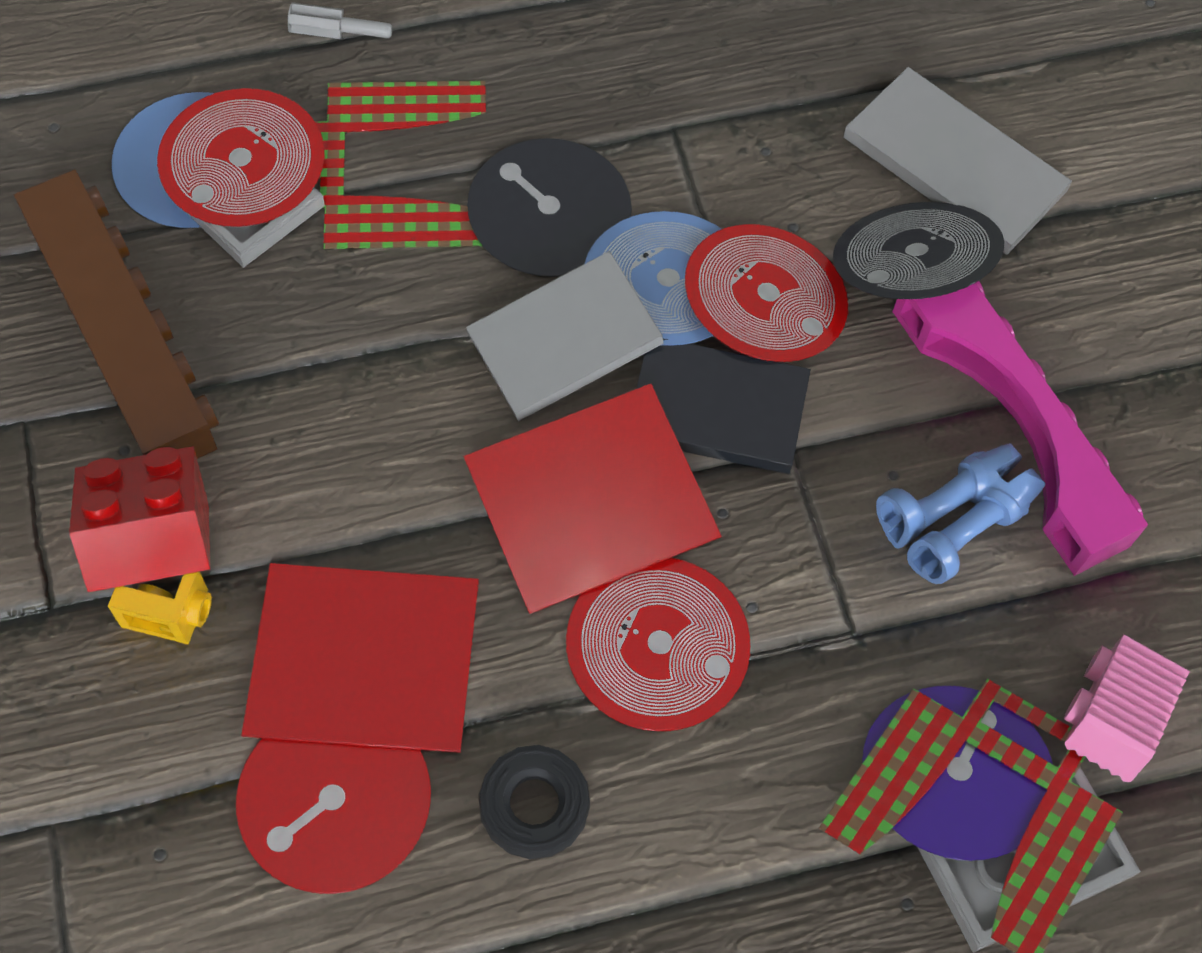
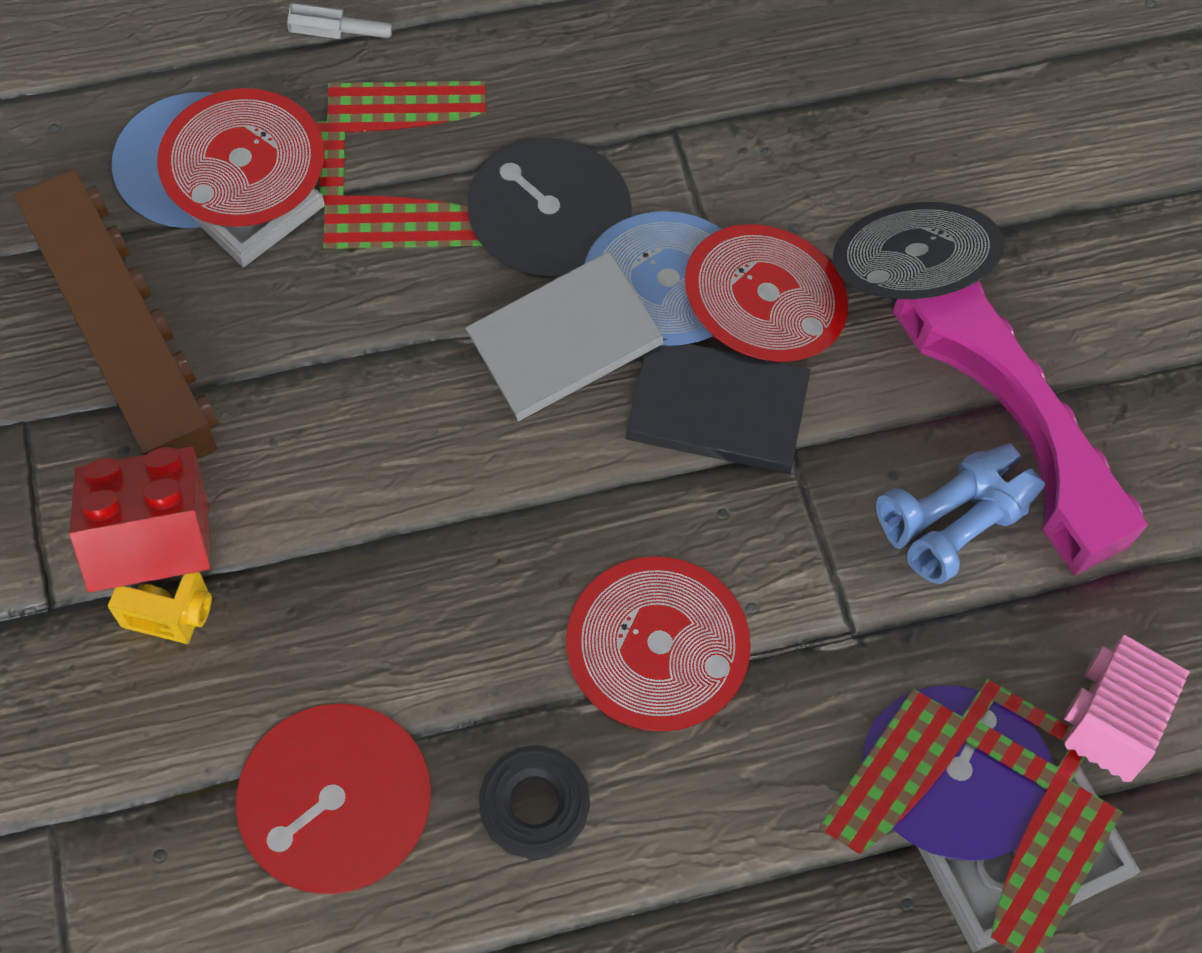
red piece [241,563,479,753] -> none
red piece [463,384,722,615] -> none
light grey tile [843,67,1072,255] -> none

